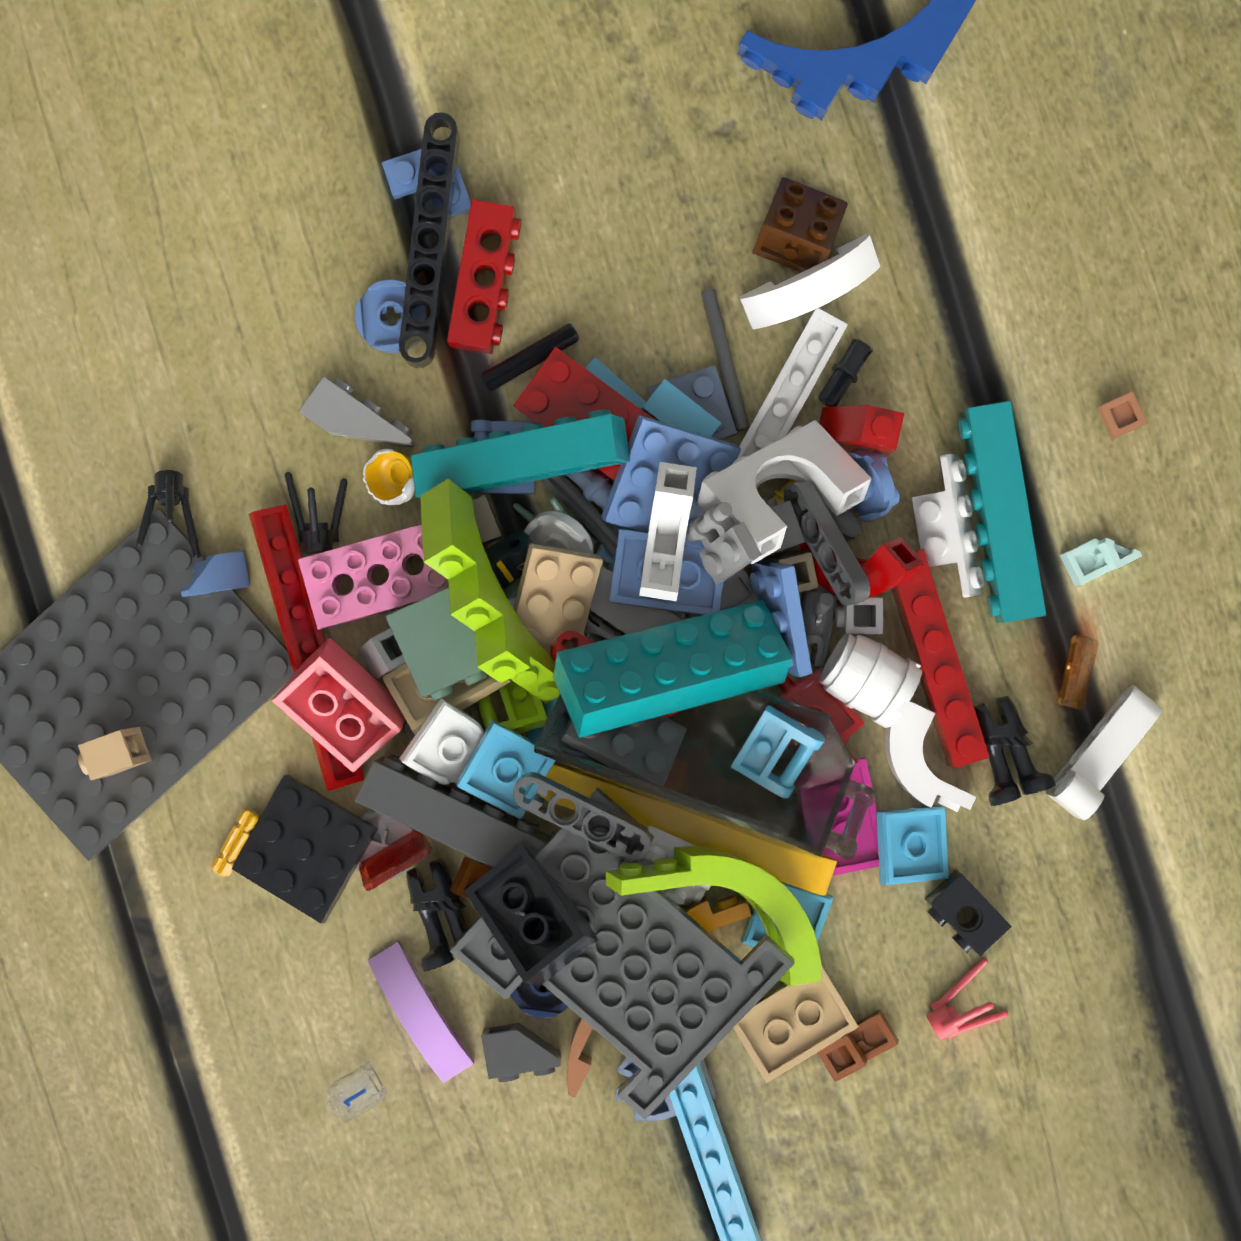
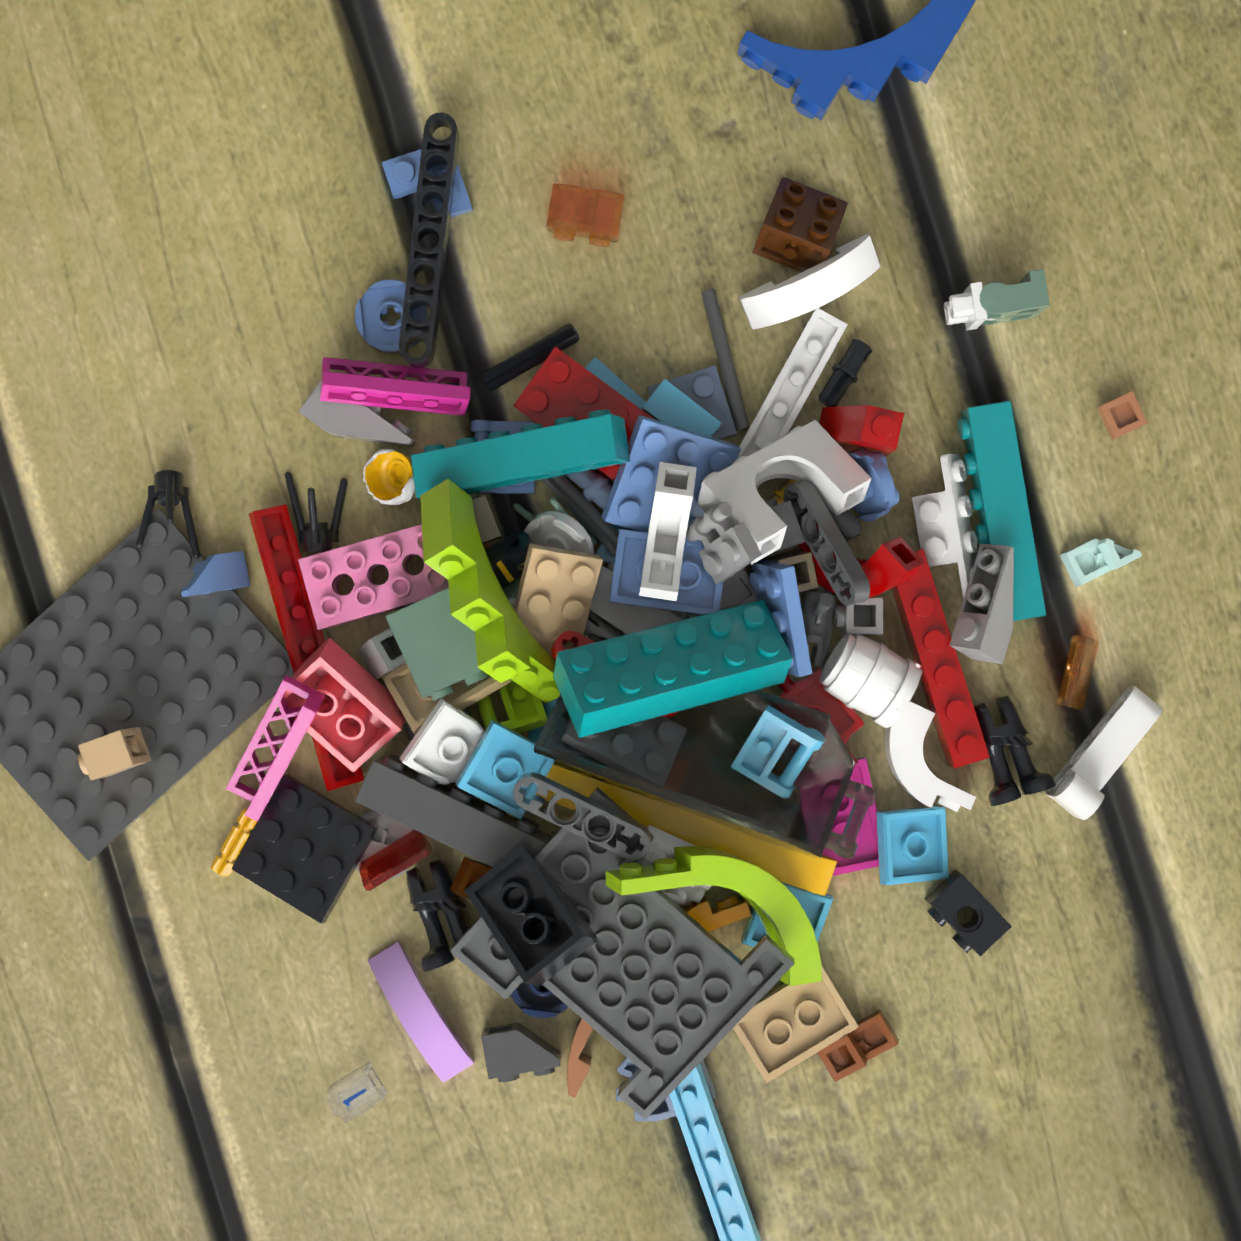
red brick [447,199,521,354] -> none
coral plant [926,958,1008,1041] -> none
none -> fence [226,675,325,822]
none -> dark pink fence [320,357,470,416]
none -> clear orange brick [546,184,625,247]
none -> sand green hips [944,269,1050,331]
none -> light grey slope [949,544,1014,664]

